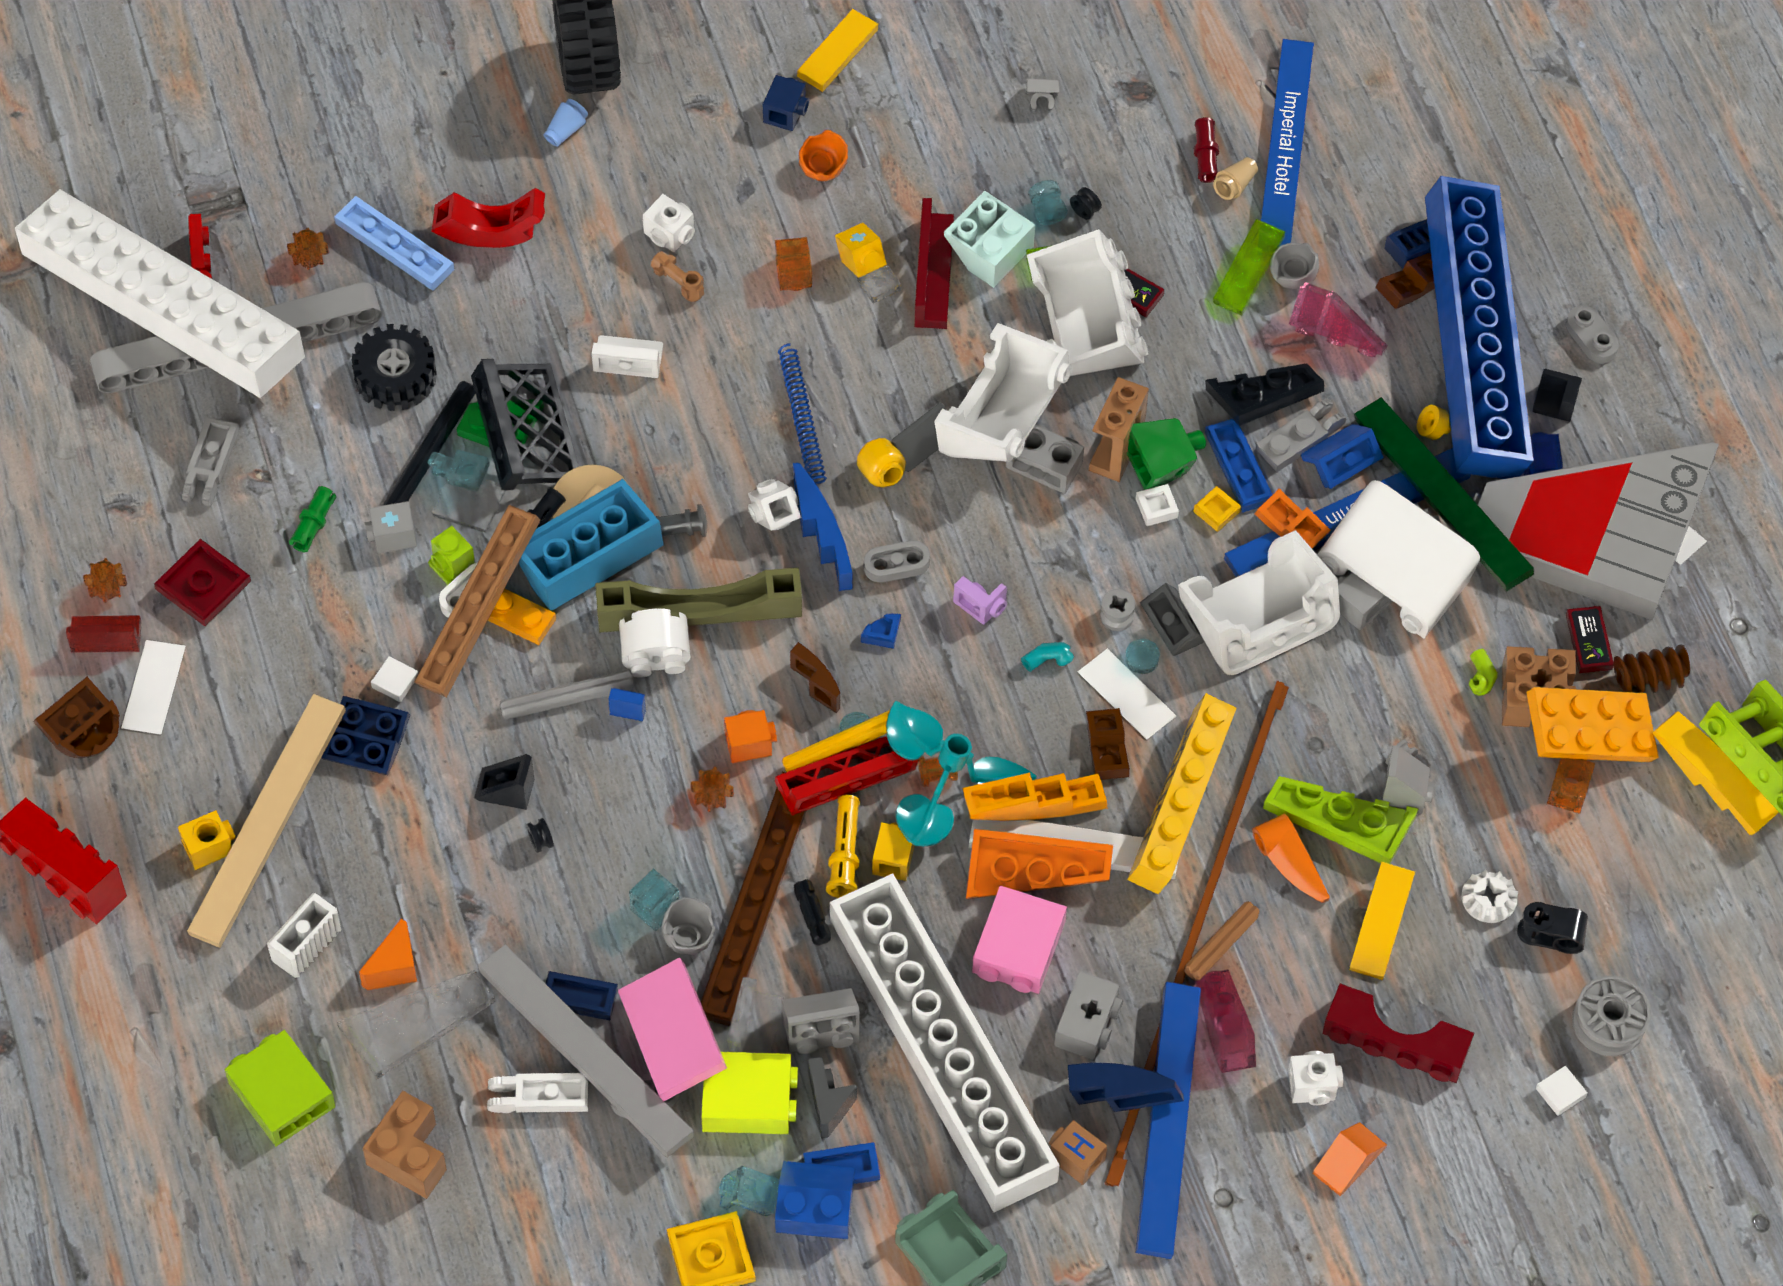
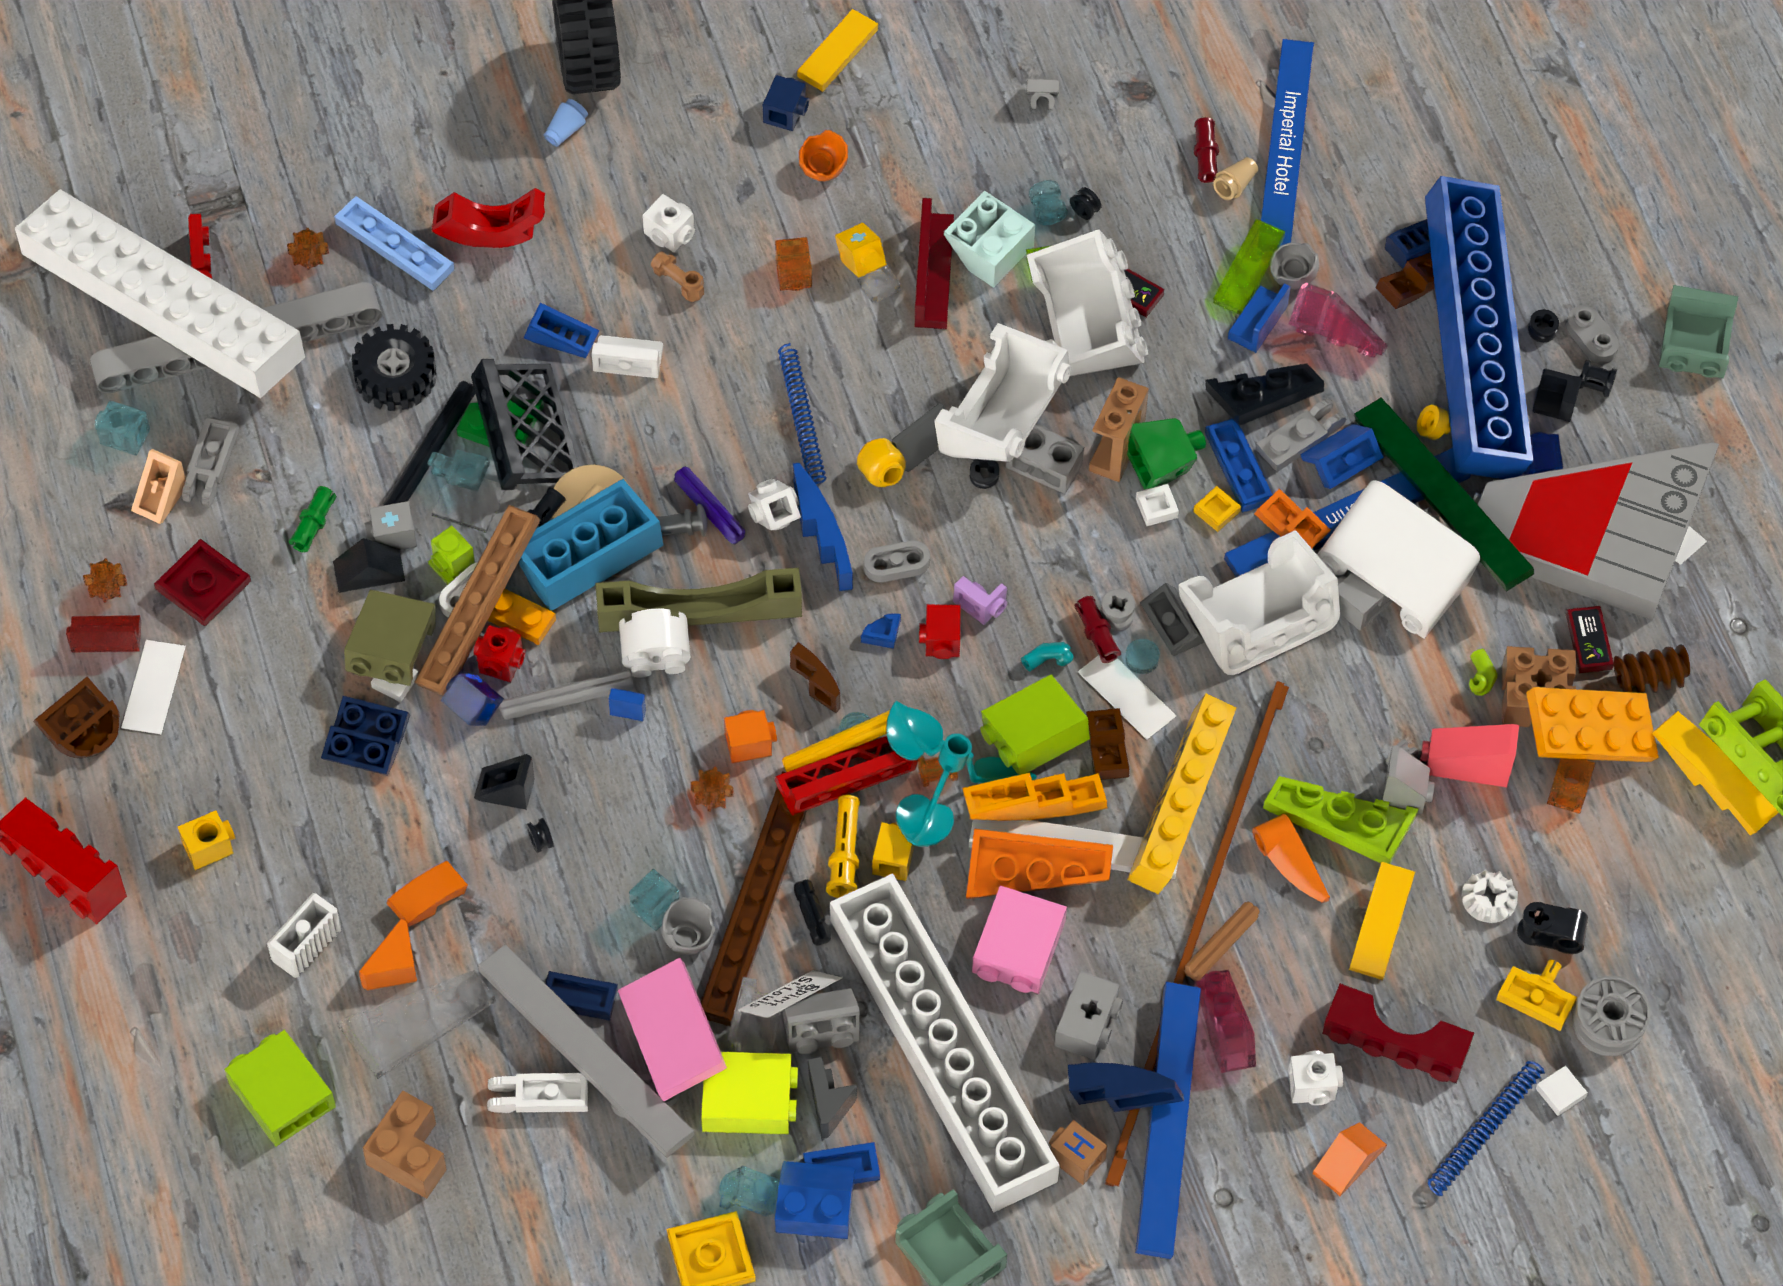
tan tile [187,694,346,948] -> none
none -> clear light blue brick [95,400,150,456]
none -> light nougat slope [131,449,186,524]
none -> black slope [333,538,405,593]
none -> olive panel [344,589,436,686]
none -> orange slope [387,861,468,927]
none -> clear blue brick [441,673,504,726]
none -> red brick [473,625,526,683]
none -> blue slope [524,303,599,358]
none -> dark purple axle [674,466,745,544]
none -> white sticker [738,970,843,1018]
none -> red brick [919,604,961,659]
none -> black bush [969,459,1000,489]
none -> lime brick [980,674,1090,775]
none -> dark red pin [1074,596,1121,663]
none -> blue panel [1228,284,1291,353]
none -> coral slope [1420,724,1519,788]
none -> blue piece [1428,1061,1545,1196]
none -> yellow plate [1496,959,1577,1031]
none -> black bush [1528,309,1559,343]
none -> black bush [1579,360,1618,397]
none -> sand green panel [1659,285,1738,378]

